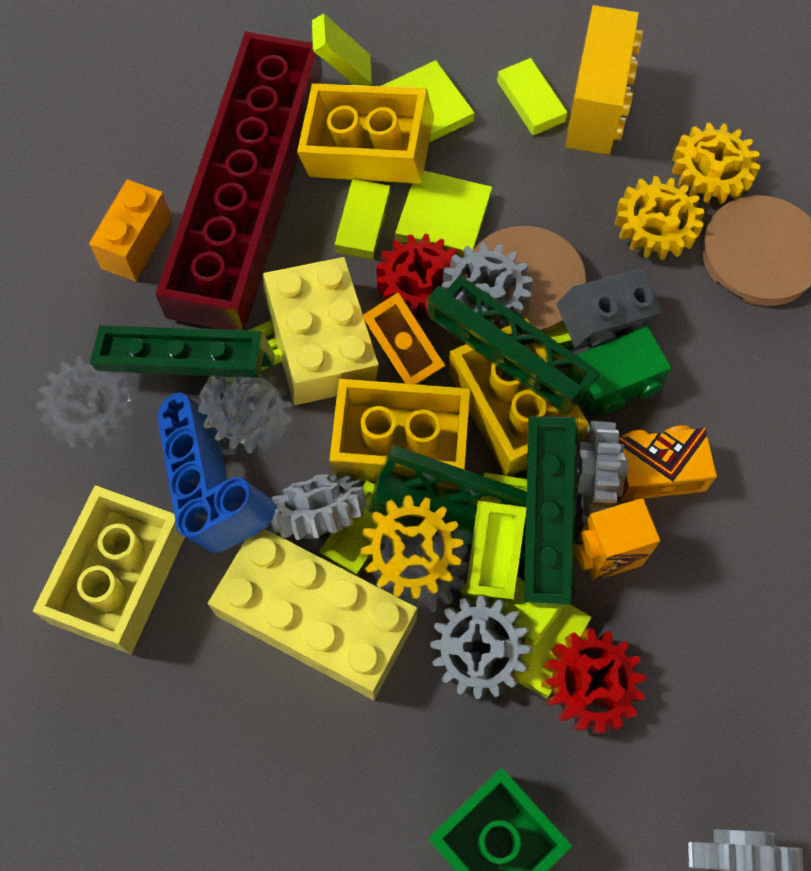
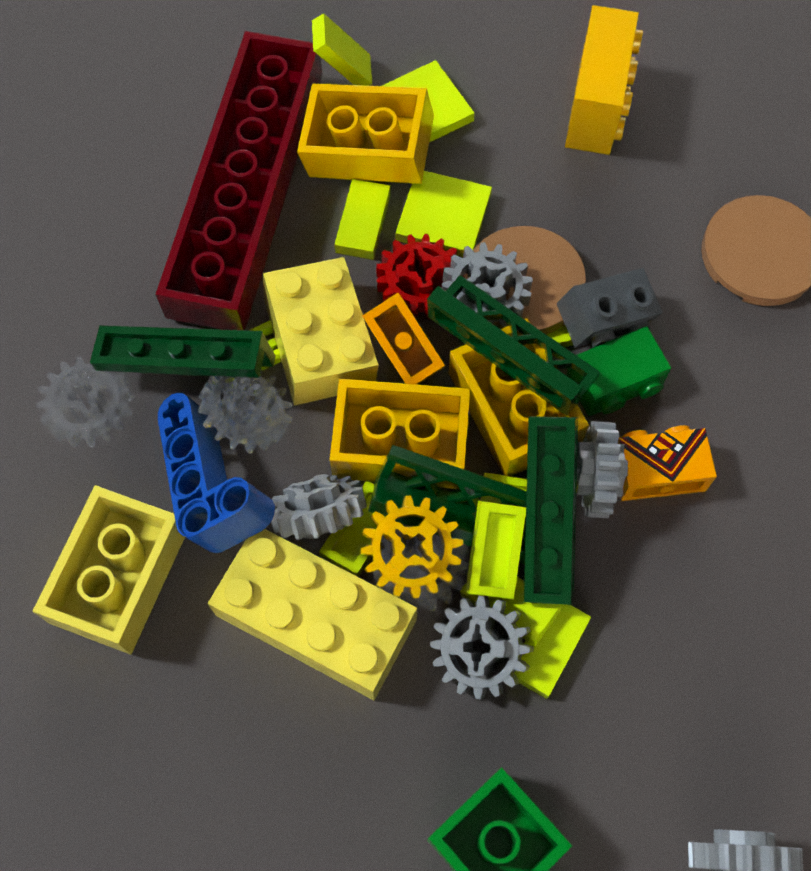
light orange brick [89,179,172,282] -> none
neon yellow tile [497,58,568,136] -> none
red gear [541,628,646,734] -> none
light orange brick [575,498,660,582] -> none
yellow gear [615,176,705,260] -> none
yellow gear [672,123,760,204] -> none

